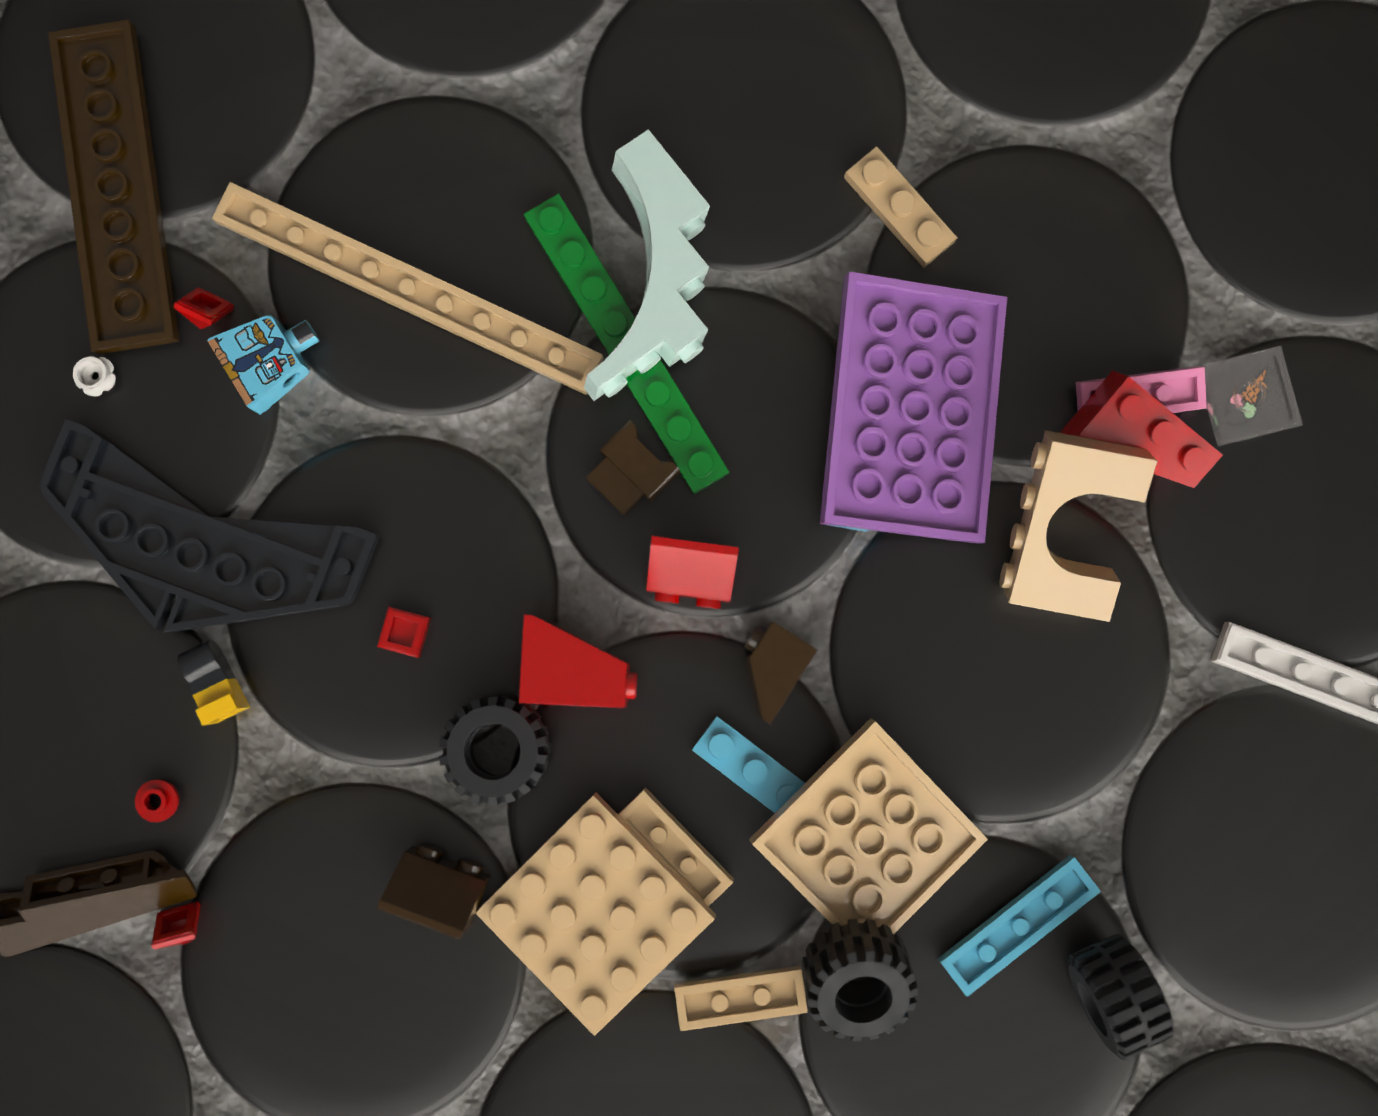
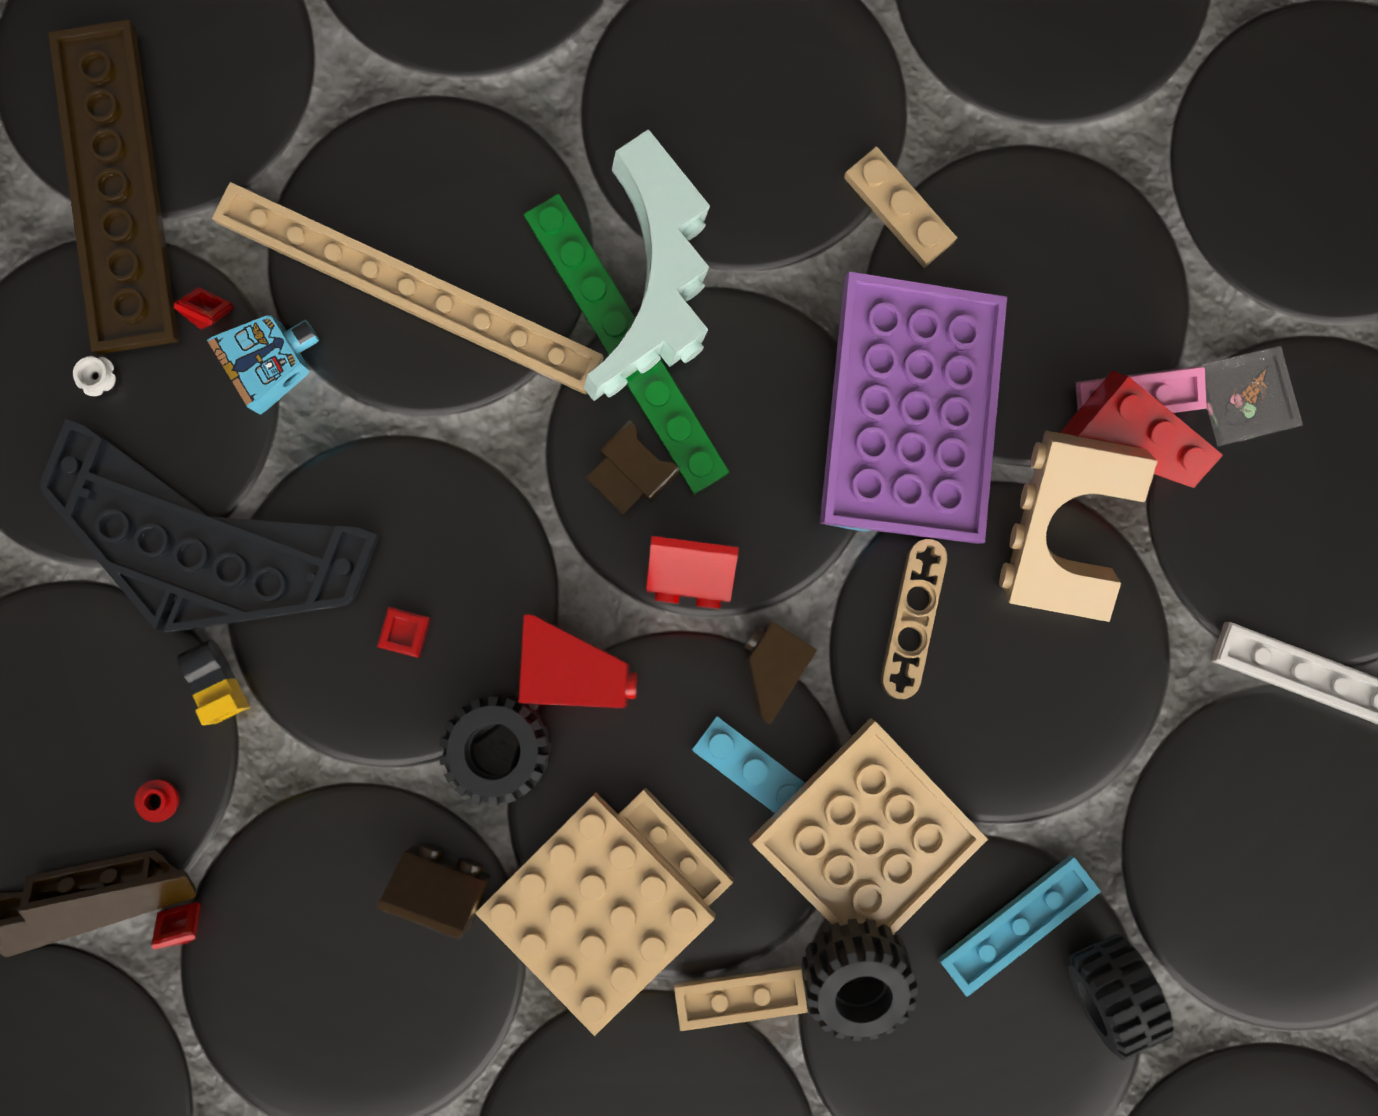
none -> tan beam [880,539,947,699]

